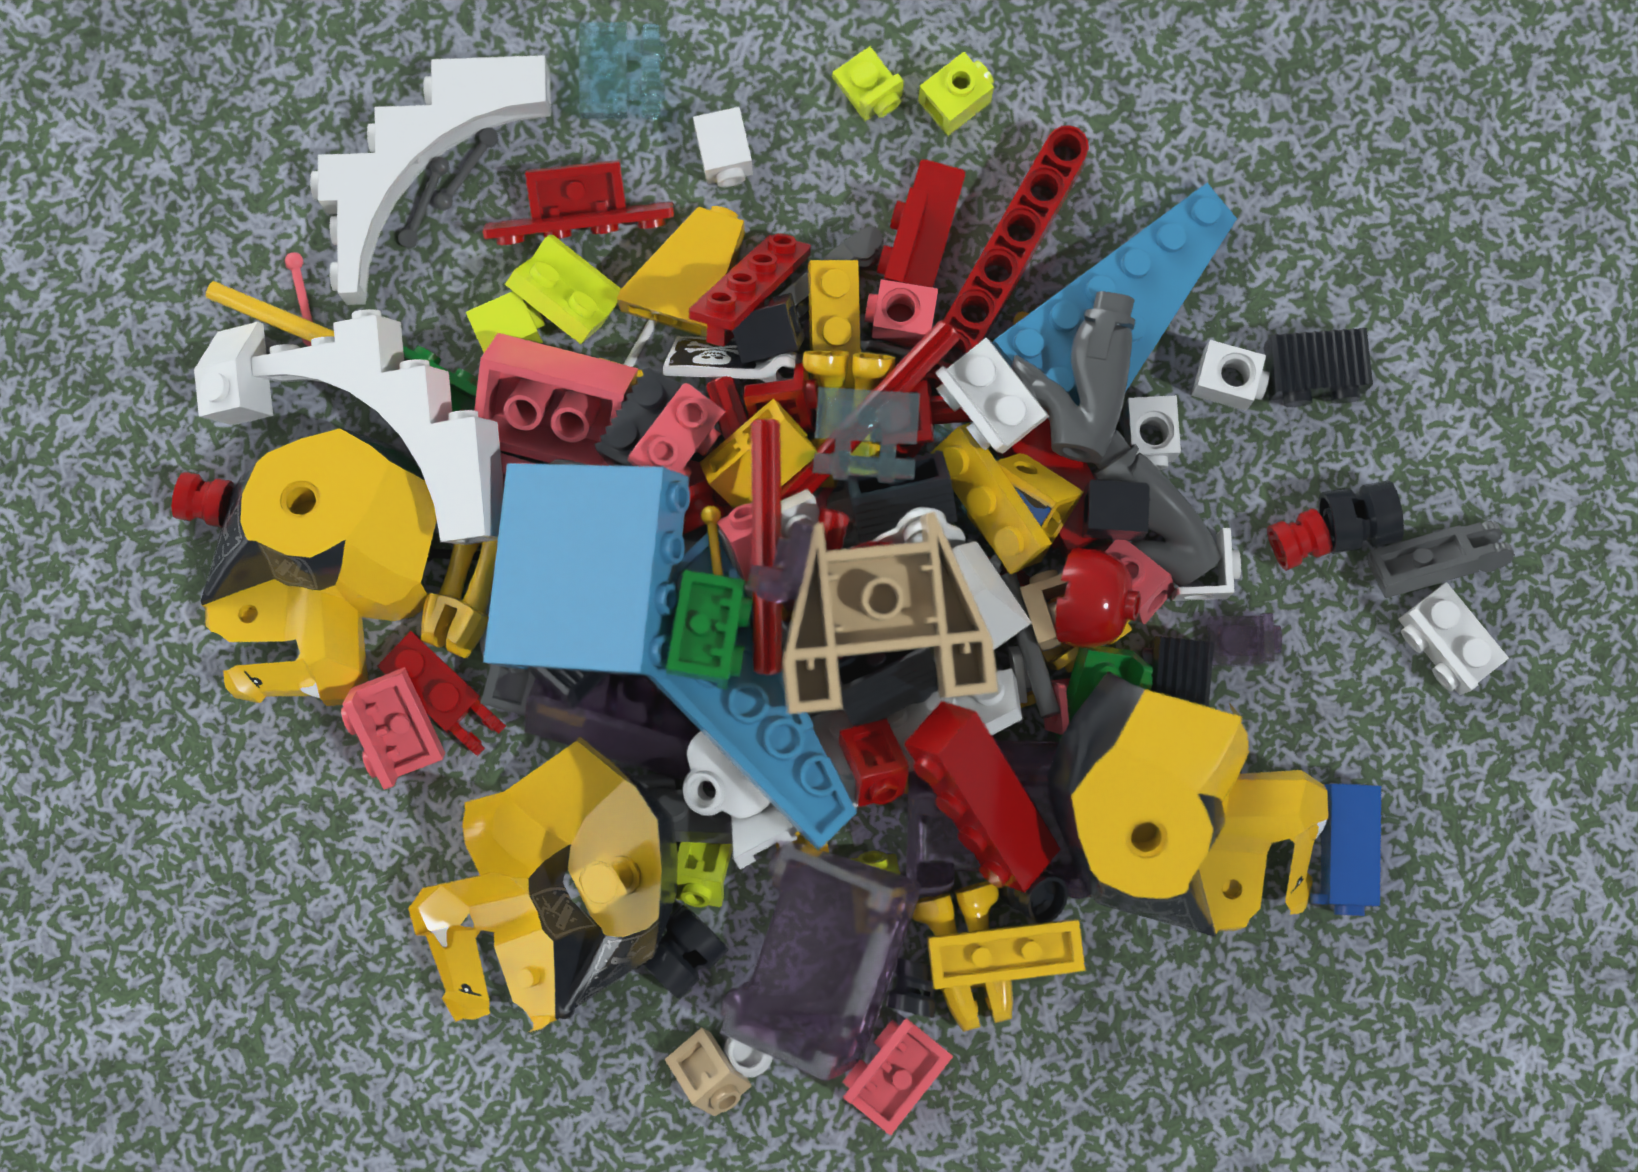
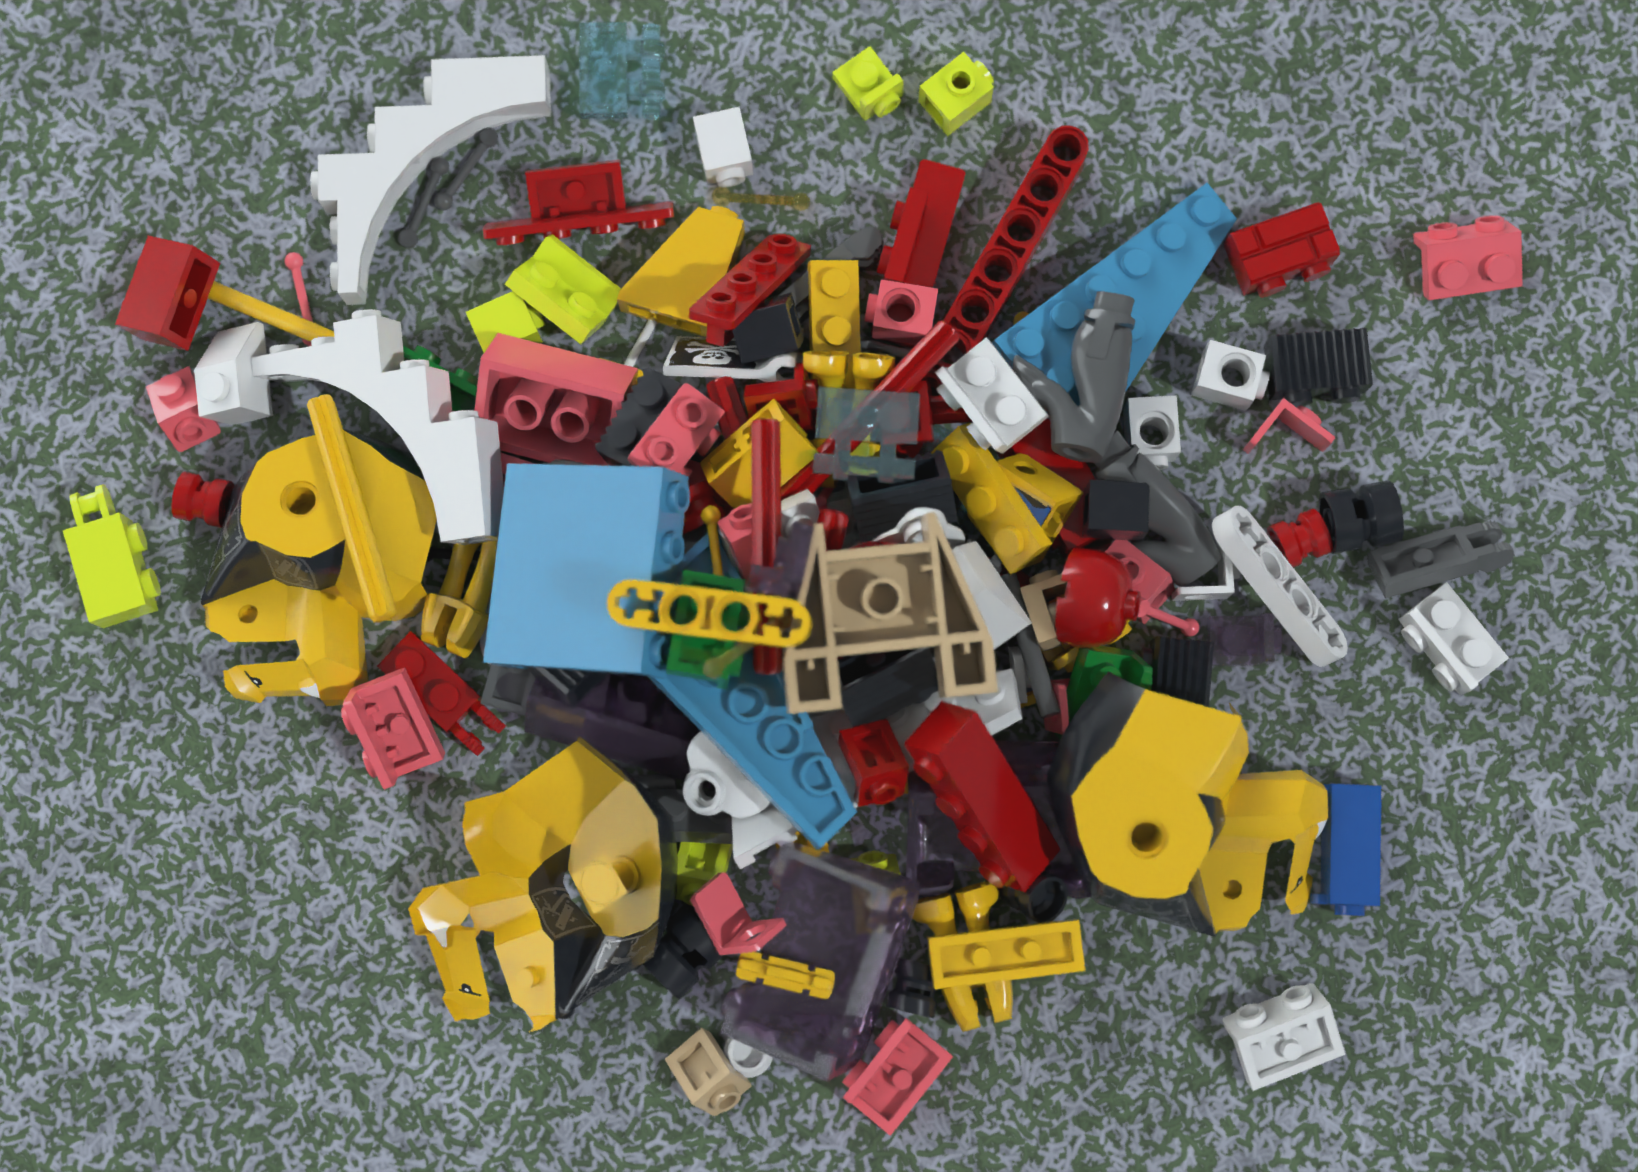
none -> neon yellow brick [63,484,161,628]
none -> red brick [115,236,220,351]
none -> coral bracket [146,366,221,452]
none -> yellow axle [307,394,397,622]
none -> yellow beam [607,579,812,648]
none -> coral bracket [691,872,787,955]
none -> clear yellow hinge [703,611,792,679]
none -> clear yellow hinge [712,187,811,211]
none -> yellow axle [736,952,835,1000]
none -> coral hinge [1138,596,1199,637]
none -> white beam [1212,506,1348,667]
none -> white bracket [1222,983,1345,1091]
none -> red brick [1224,202,1340,298]
none -> coral bracket [1243,398,1335,454]
none -> coral bracket [1414,216,1523,300]

